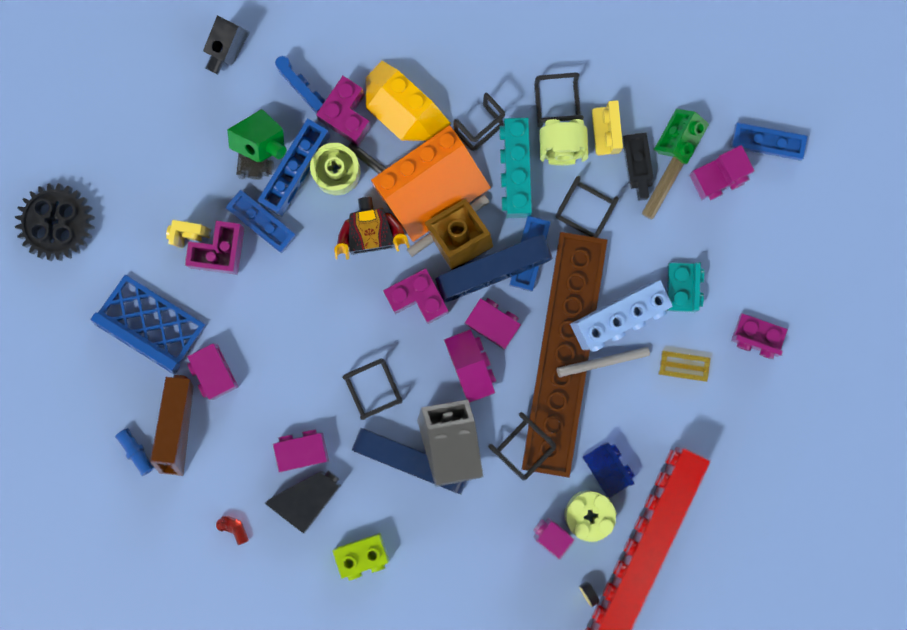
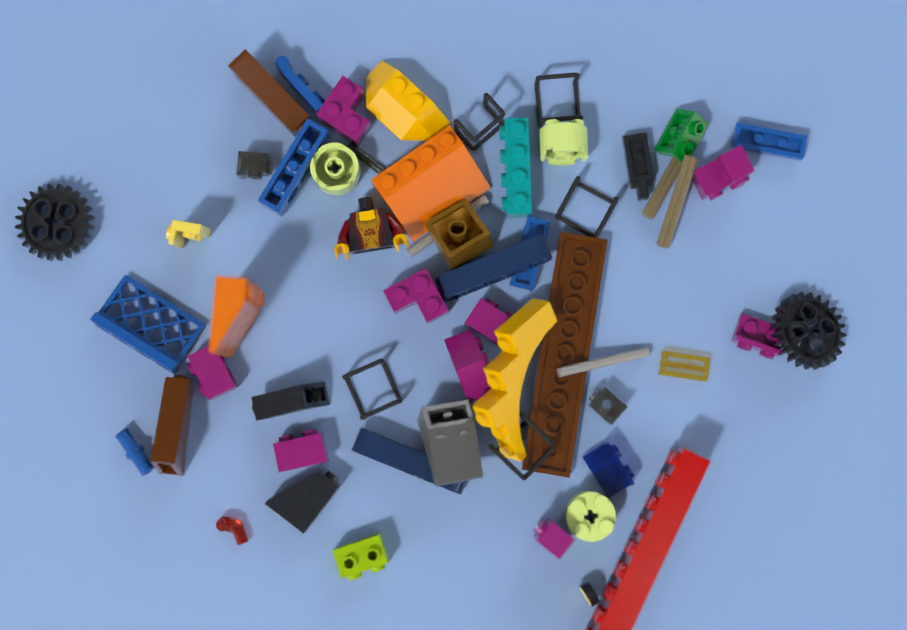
magenta brick [185,221,245,275] -> none
black torso [203,15,249,75] -> none
blue plate [225,189,297,254] -> none
green torso [227,109,287,162] -> none
light blue brick [570,280,673,352] -> none
light yellow bracket [592,101,623,156] -> none
teal bracket [667,262,705,312] -> none
none -> orange slope [209,276,265,358]
none -> reddish brown slope [228,49,311,137]
none -> black slope [251,381,330,421]
none -> yellow arch [472,298,557,462]
none -> clear smoke brick [588,387,628,425]
none -> dark tan axle [657,155,698,248]
none -> black gear [770,292,847,370]

